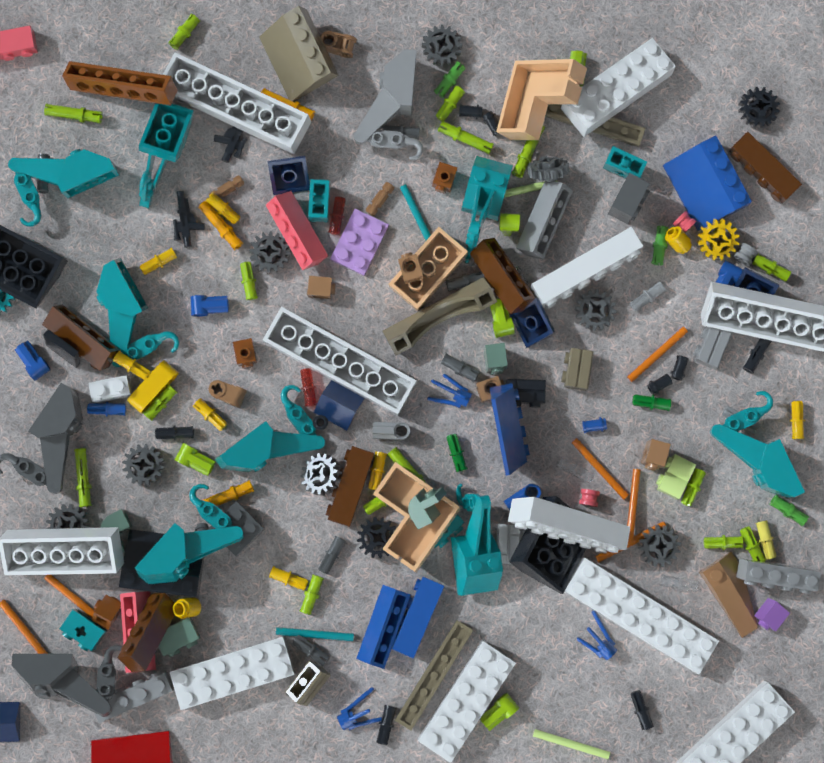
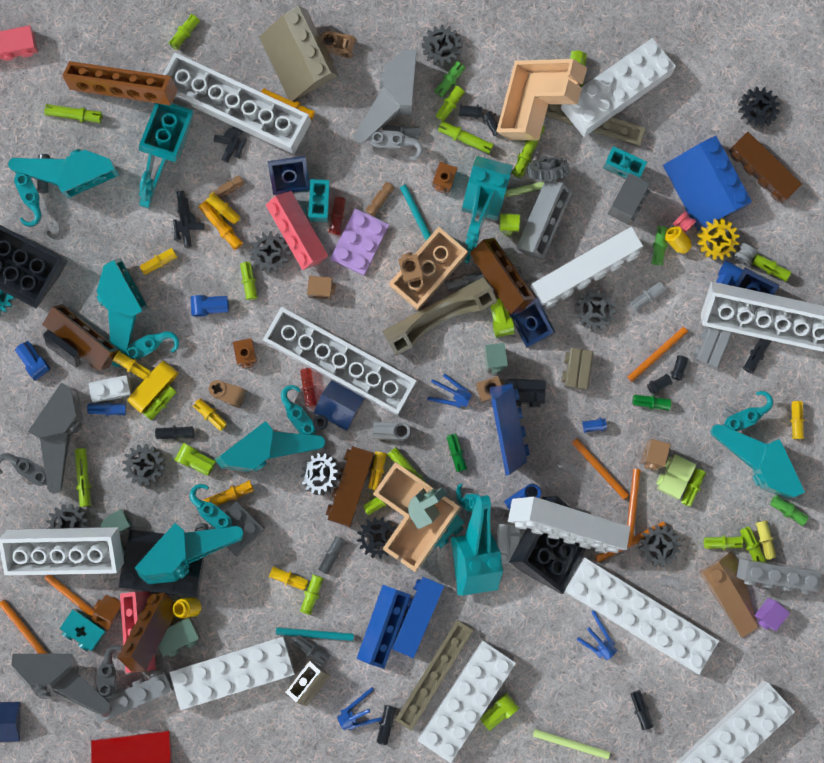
dark grey pin [441,353,480,382] -> none
coral wheel [579,489,600,507] -> none

